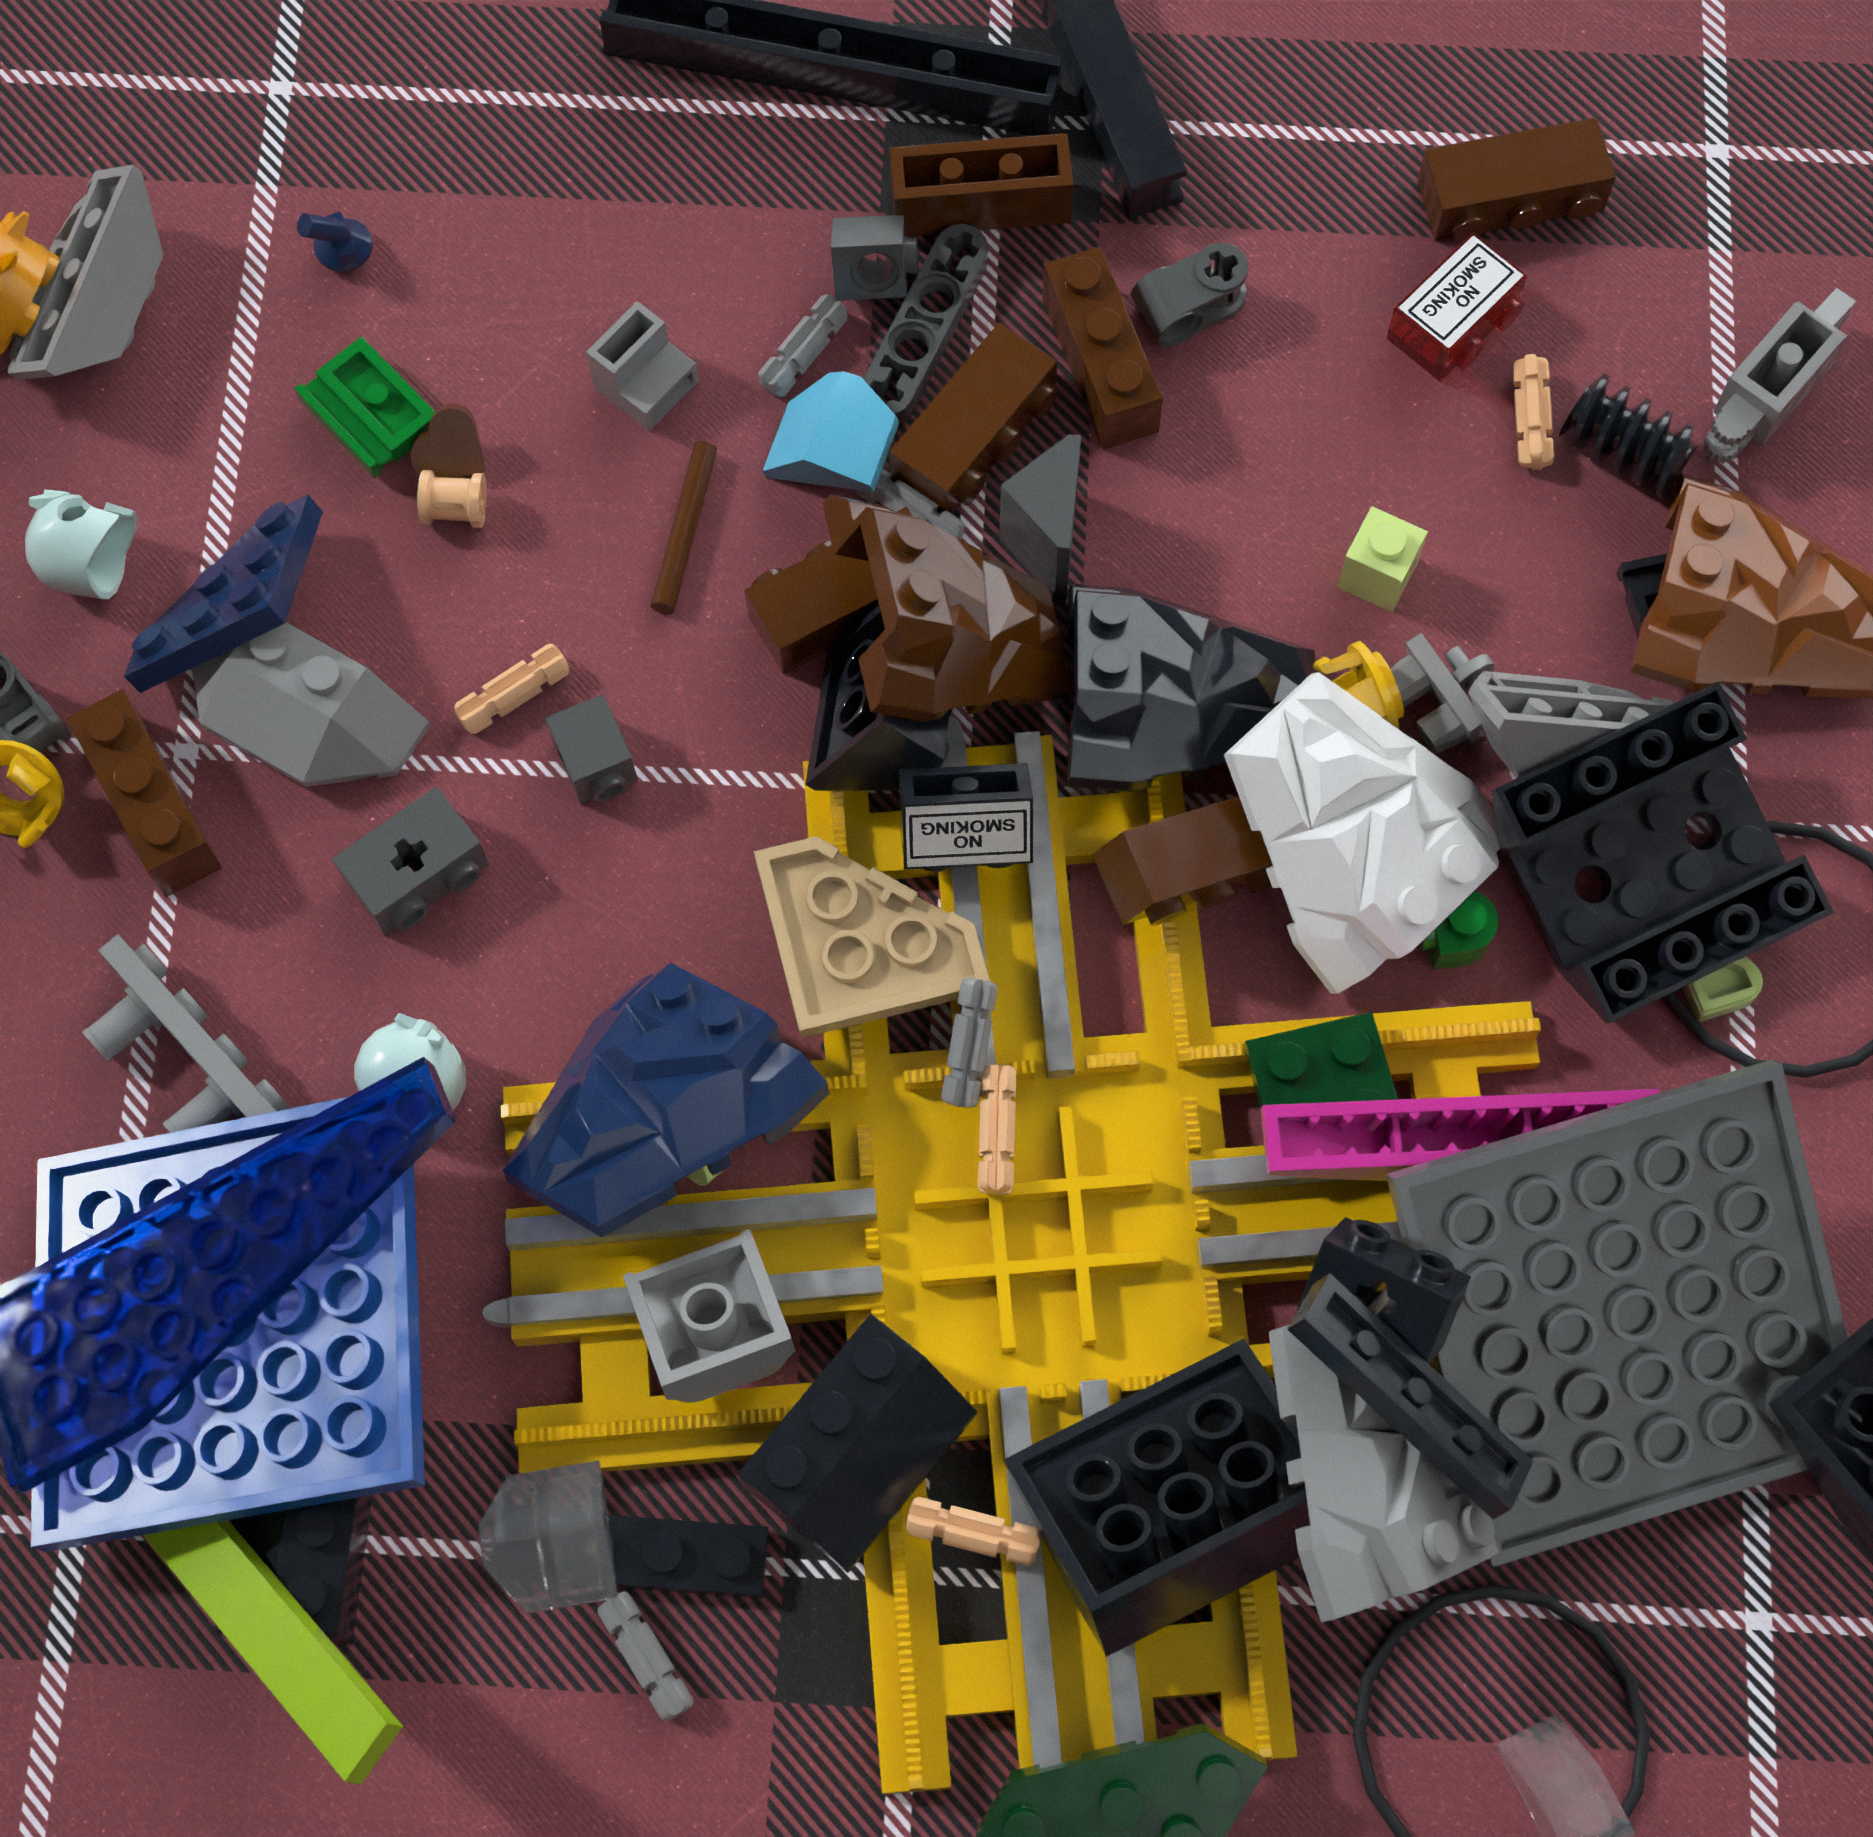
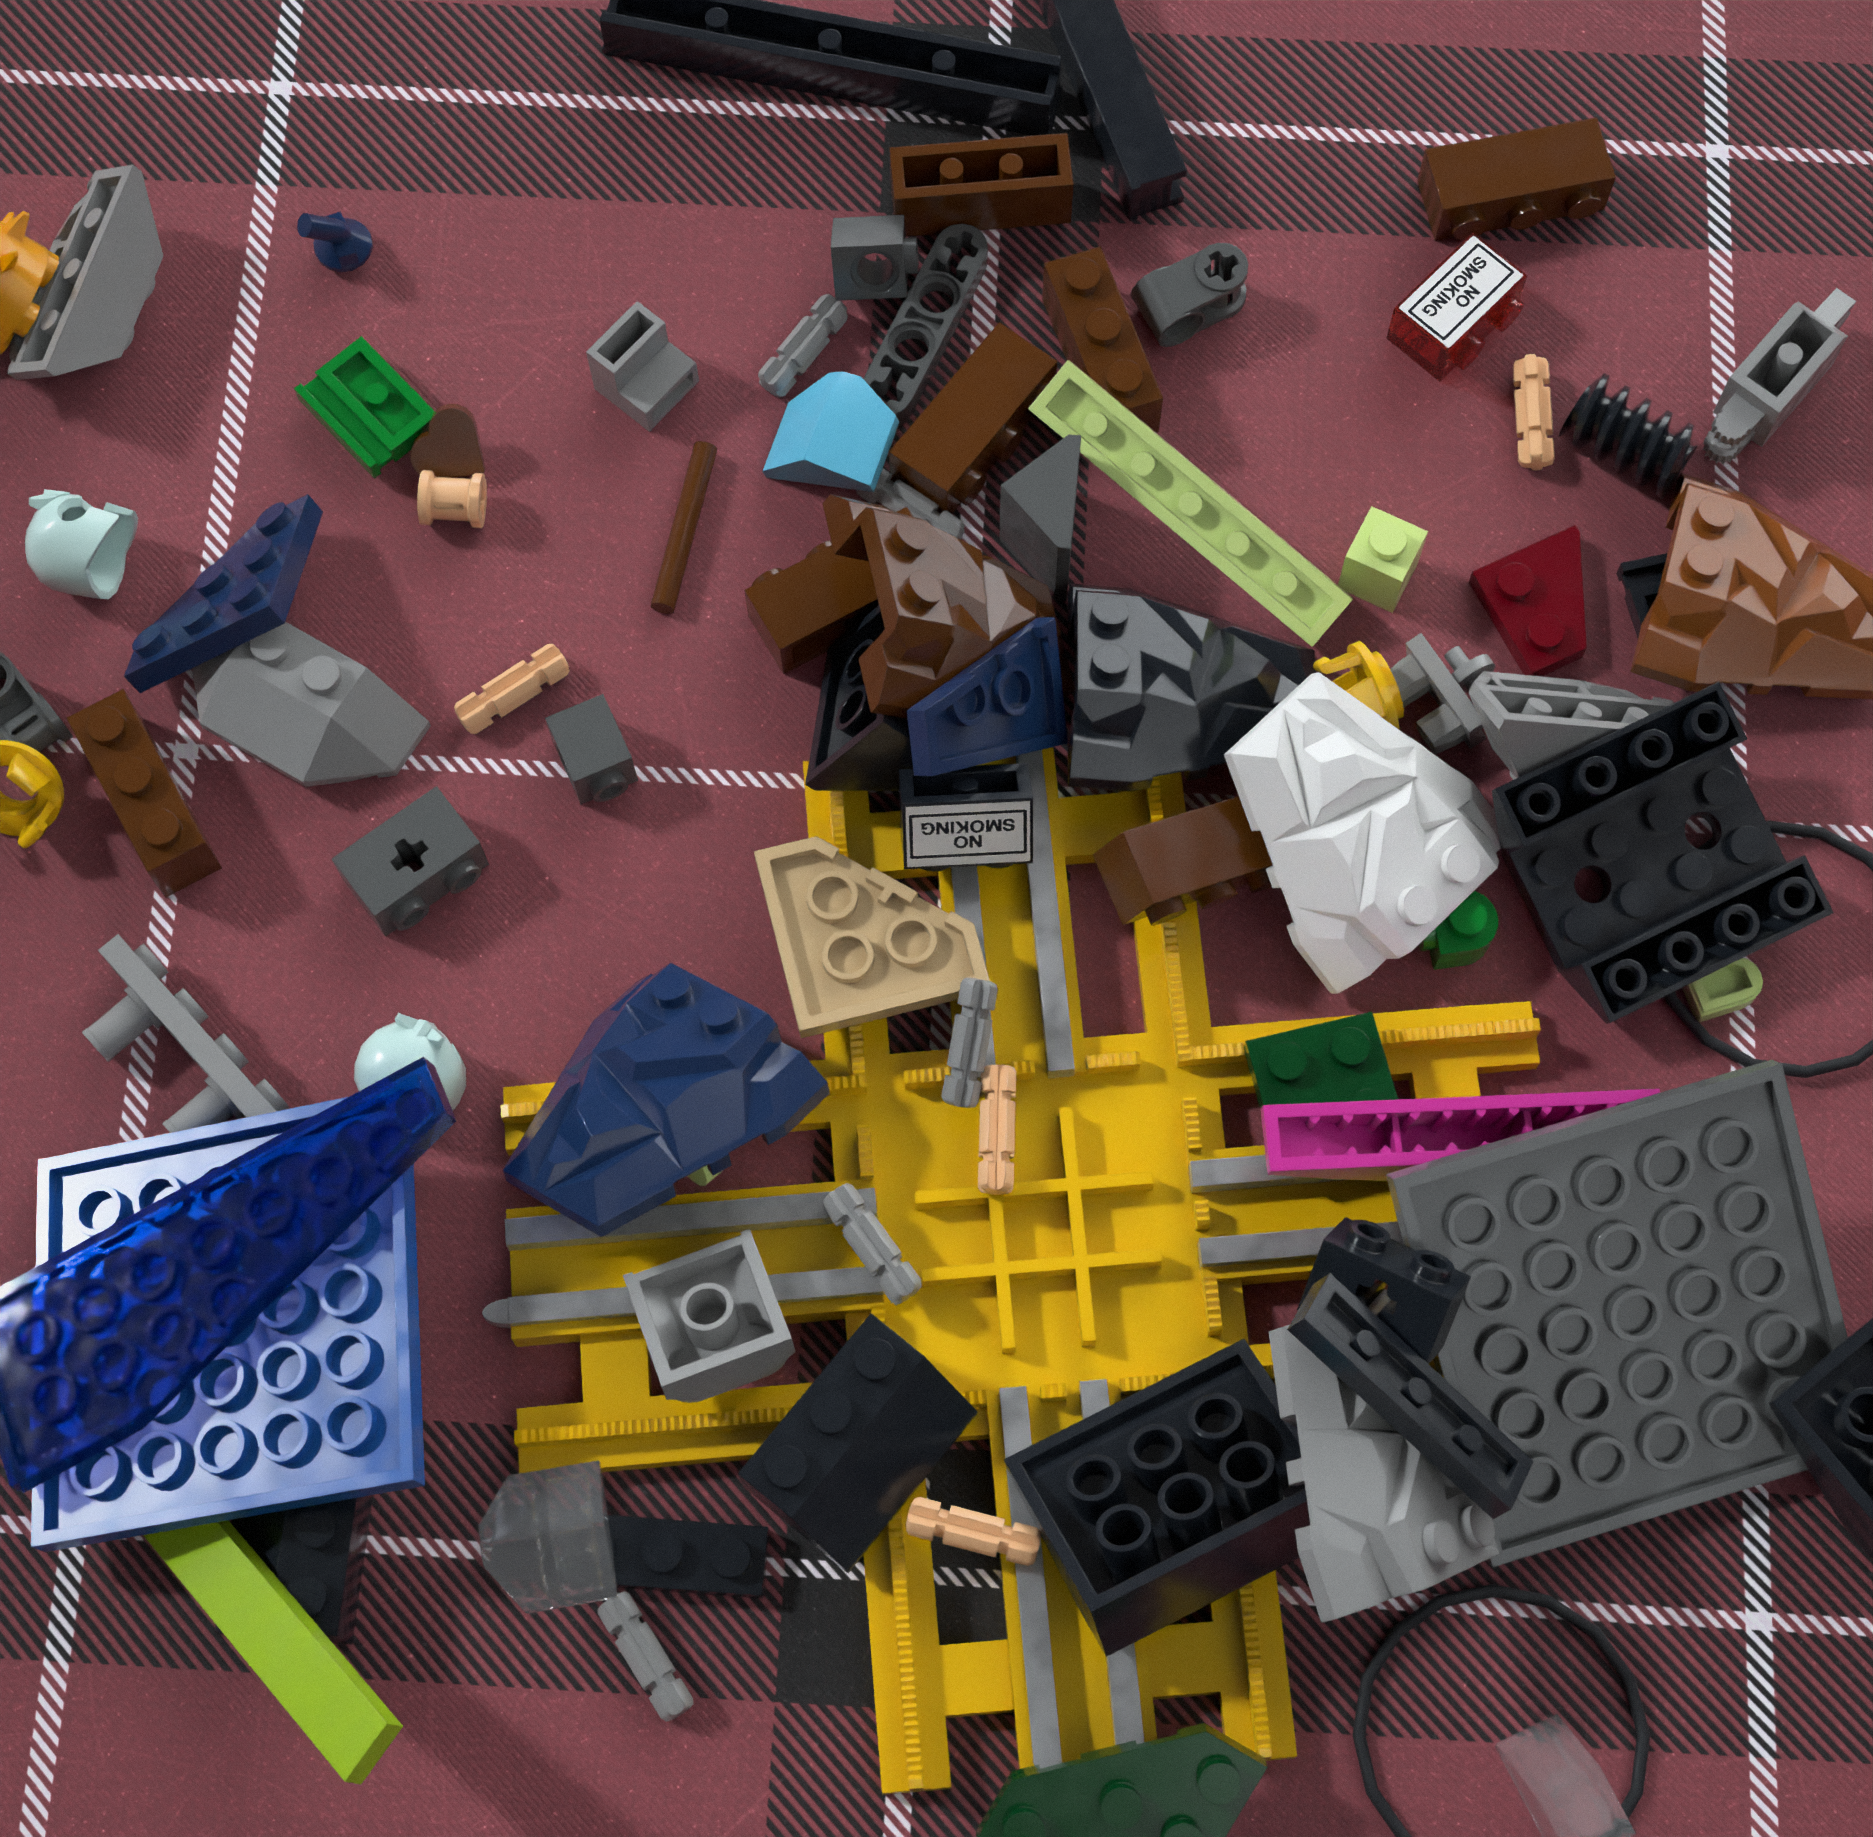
none -> light grey axle [823,1183,922,1305]
none -> dark blue wing [907,617,1068,776]
none -> yellowish green plate [1028,360,1353,647]
none -> dark red wing [1469,525,1587,676]

